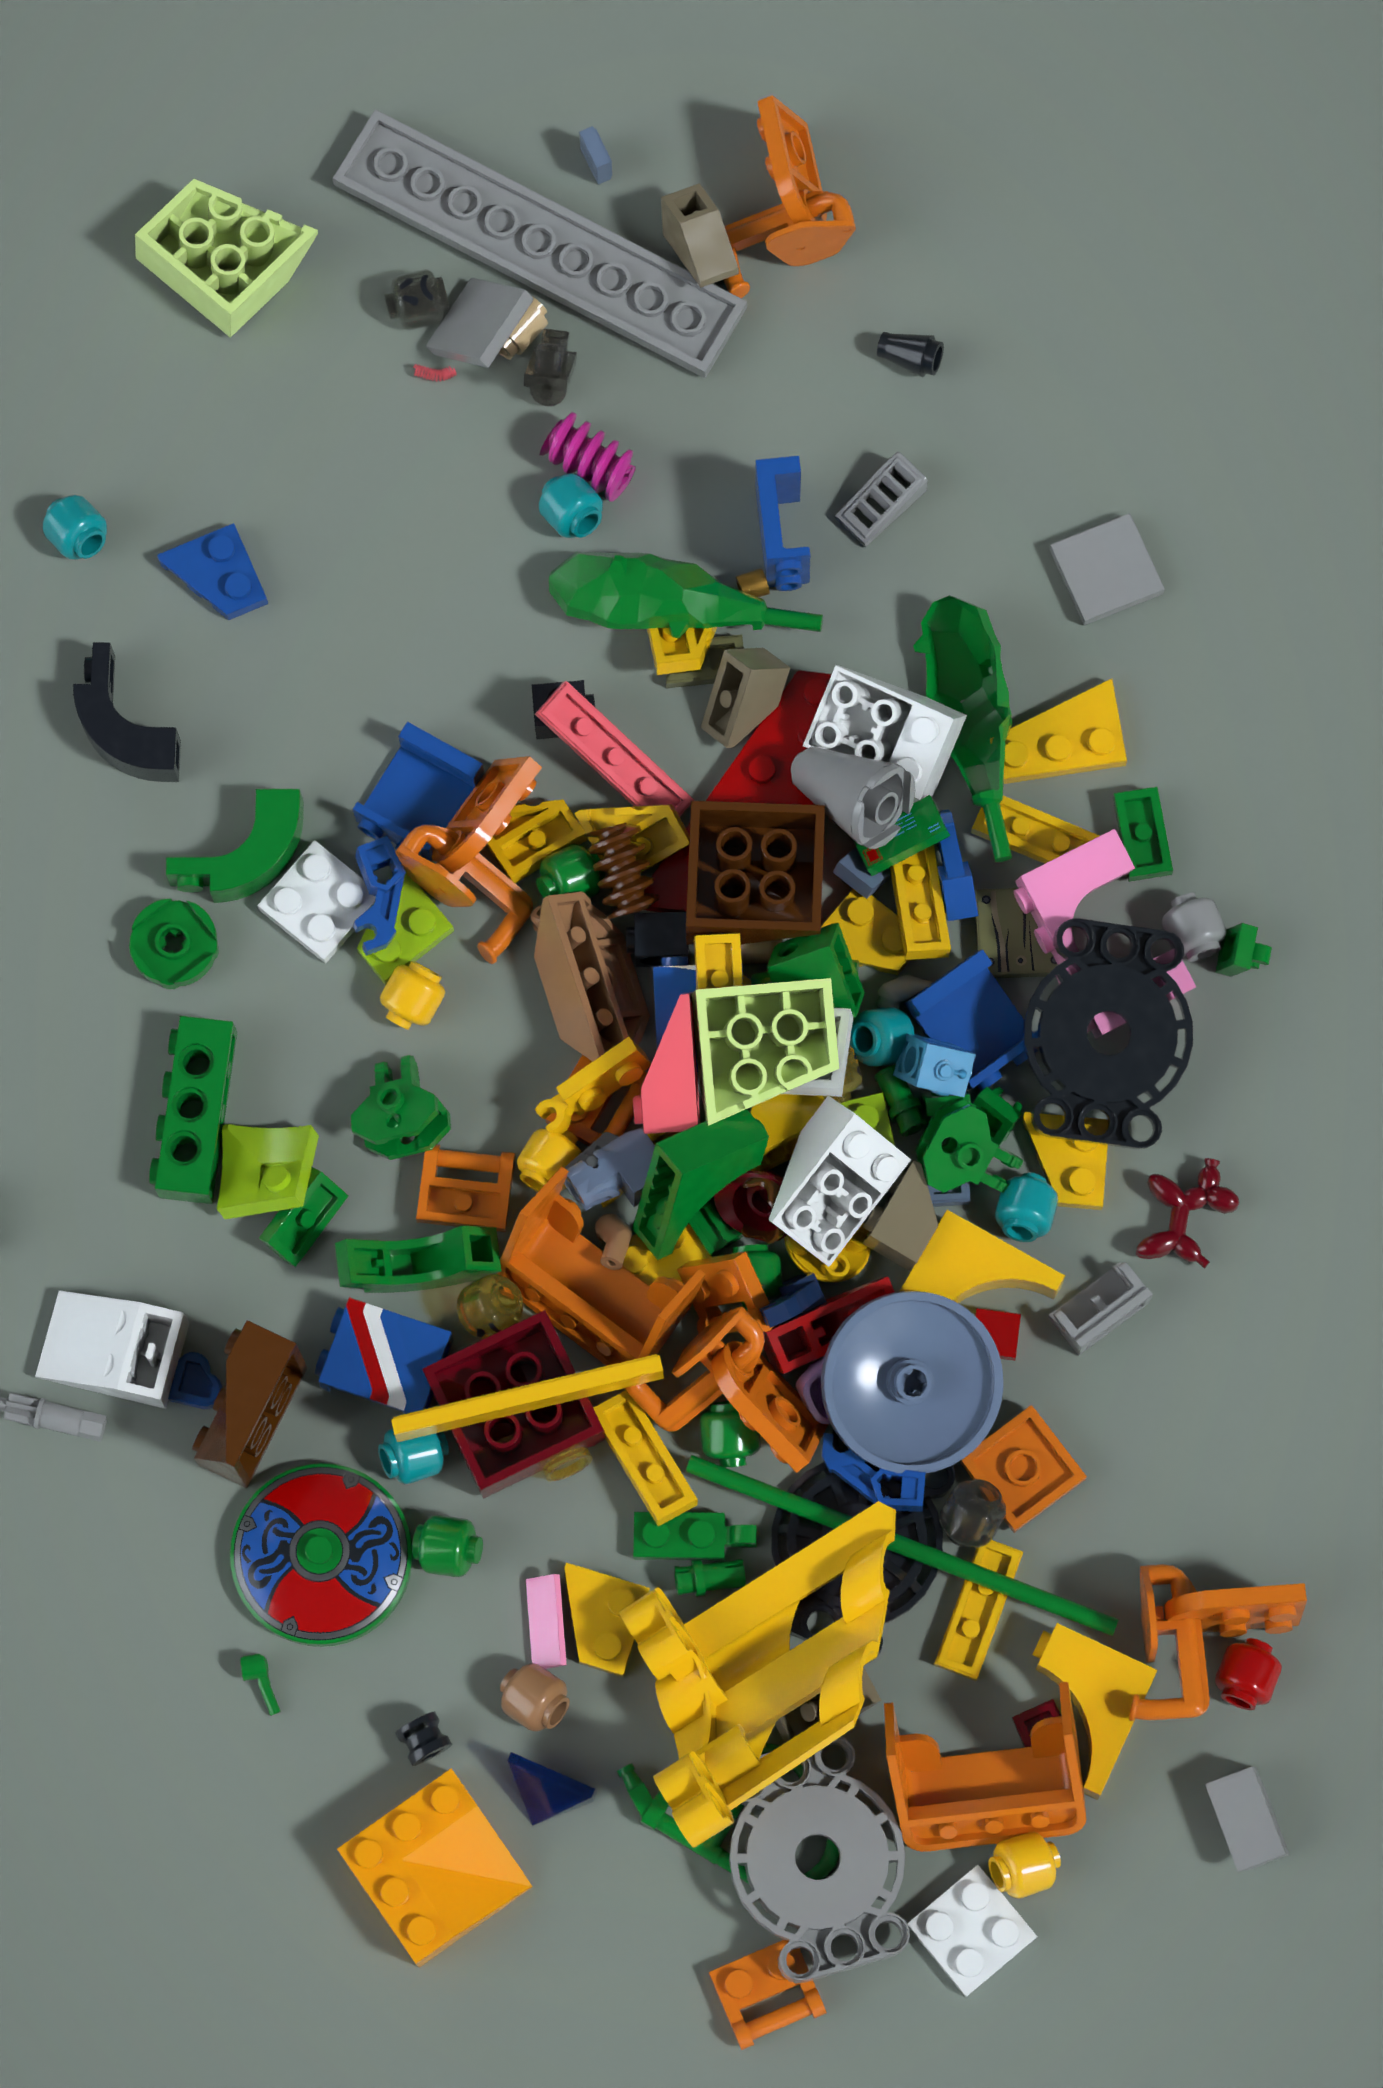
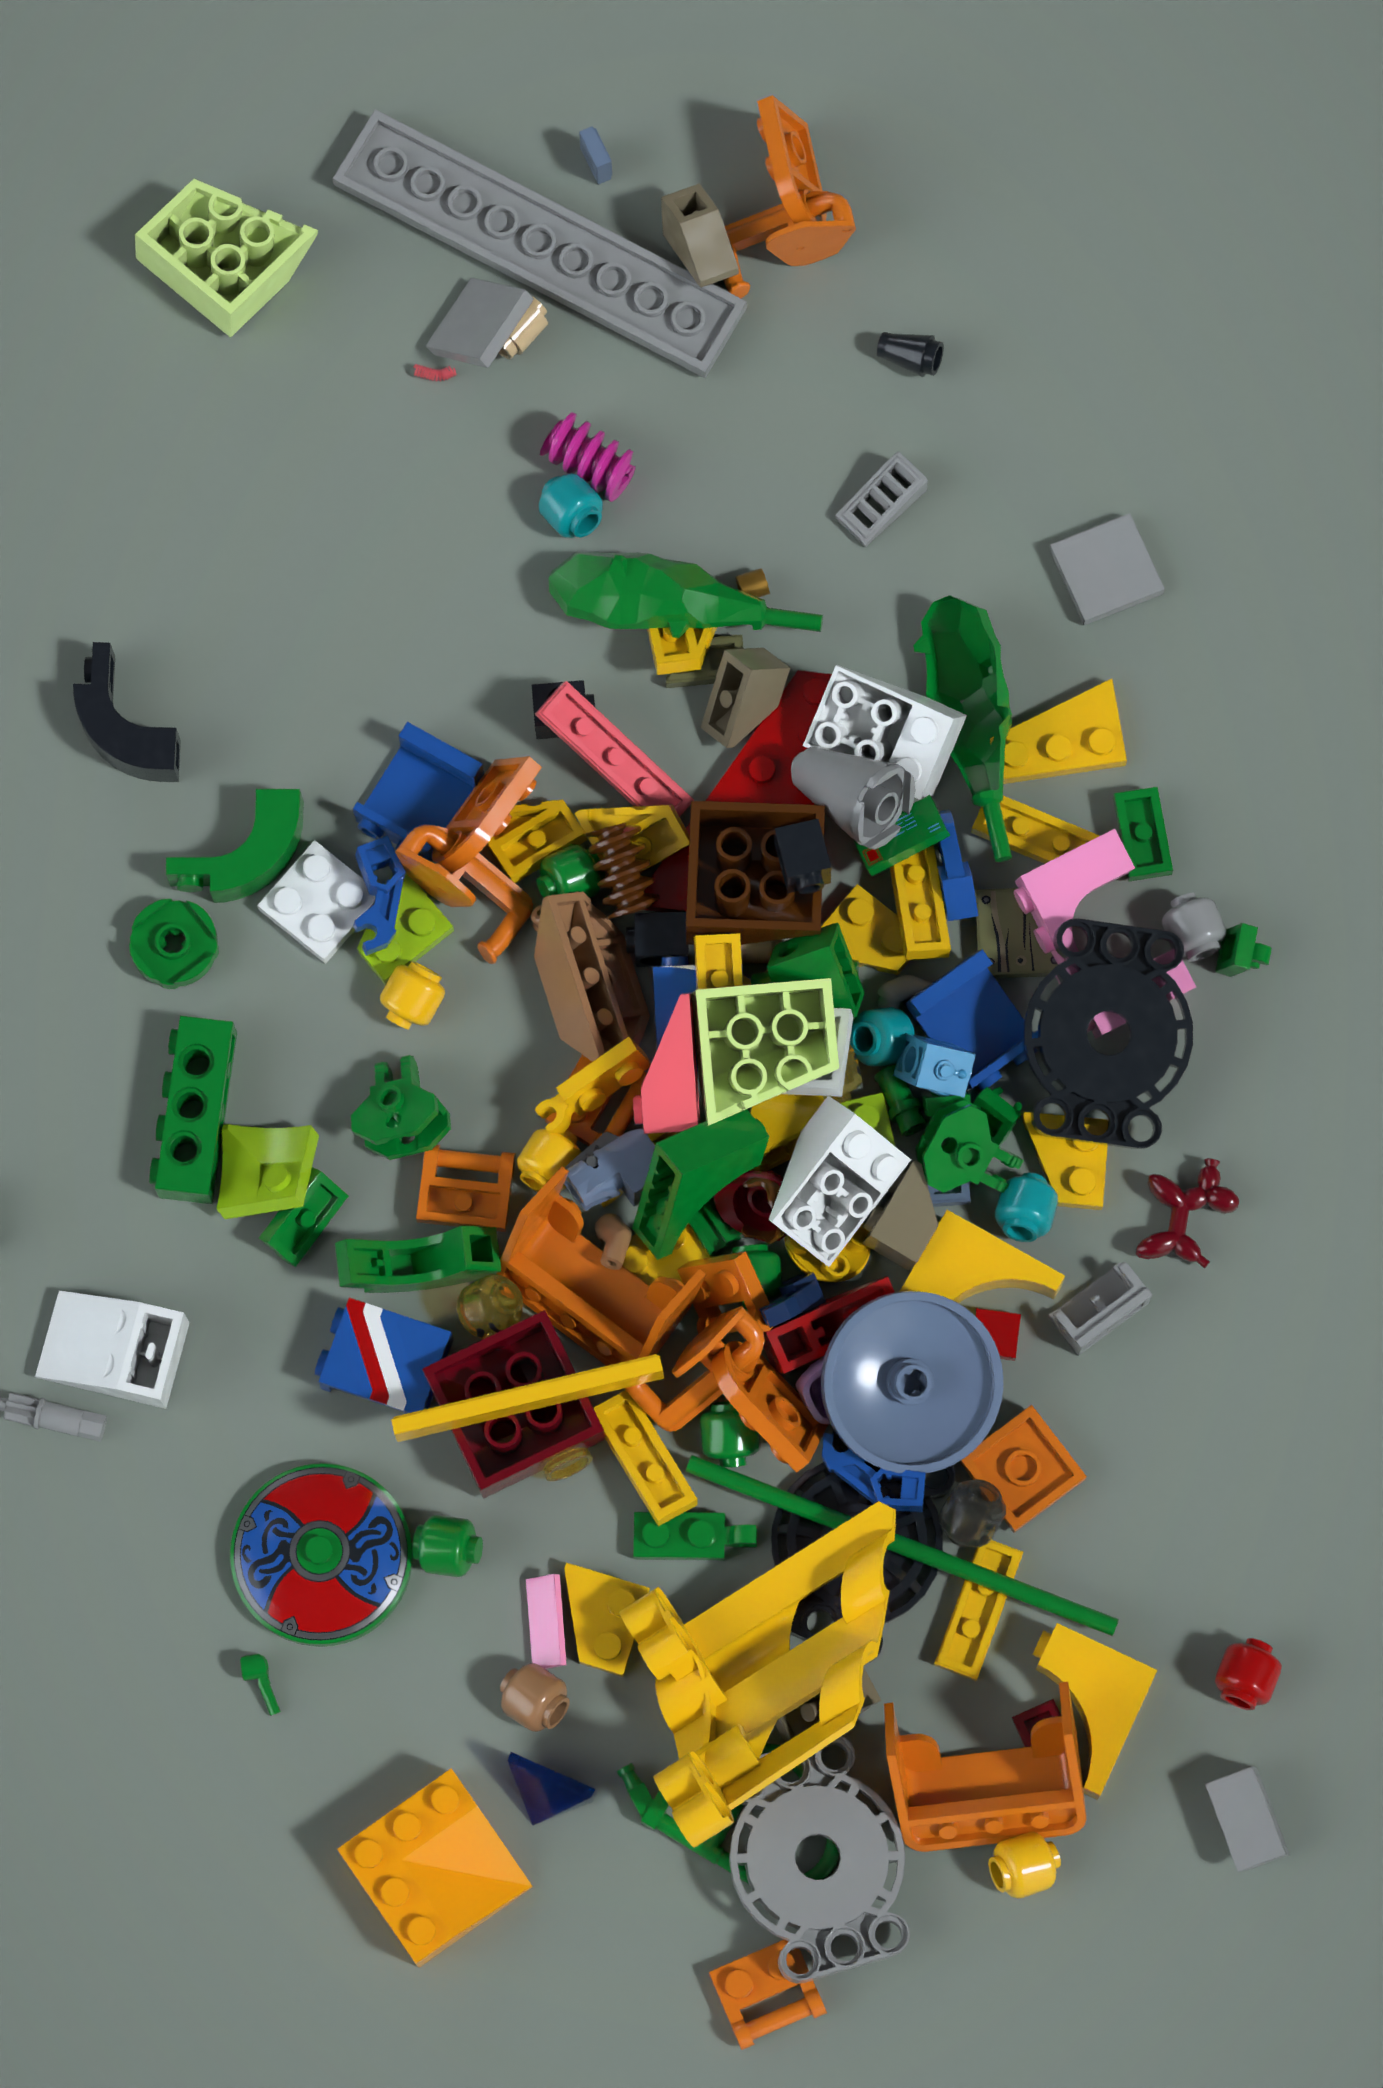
teal head [42,495,107,560] -> none
blue wing [157,523,268,621] -> none
blue tile [168,1352,223,1409] -> none
reddish brown slope [192,1320,308,1488] -> none
teal head [378,1428,449,1485] -> none
clear smoke head [384,269,450,330] -> none
black wheel [395,1711,452,1766] -> none
clear smoke hips [524,329,577,406] -> none
green pin [674,1559,746,1597] -> none
blue panel [755,456,811,591] -> none
sand blue tile [833,846,891,899] -> none
white plate [907,1865,1038,1997] -> none
orange plate [1129,1564,1307,1721] -> none
none -> black brick [774,819,832,894]

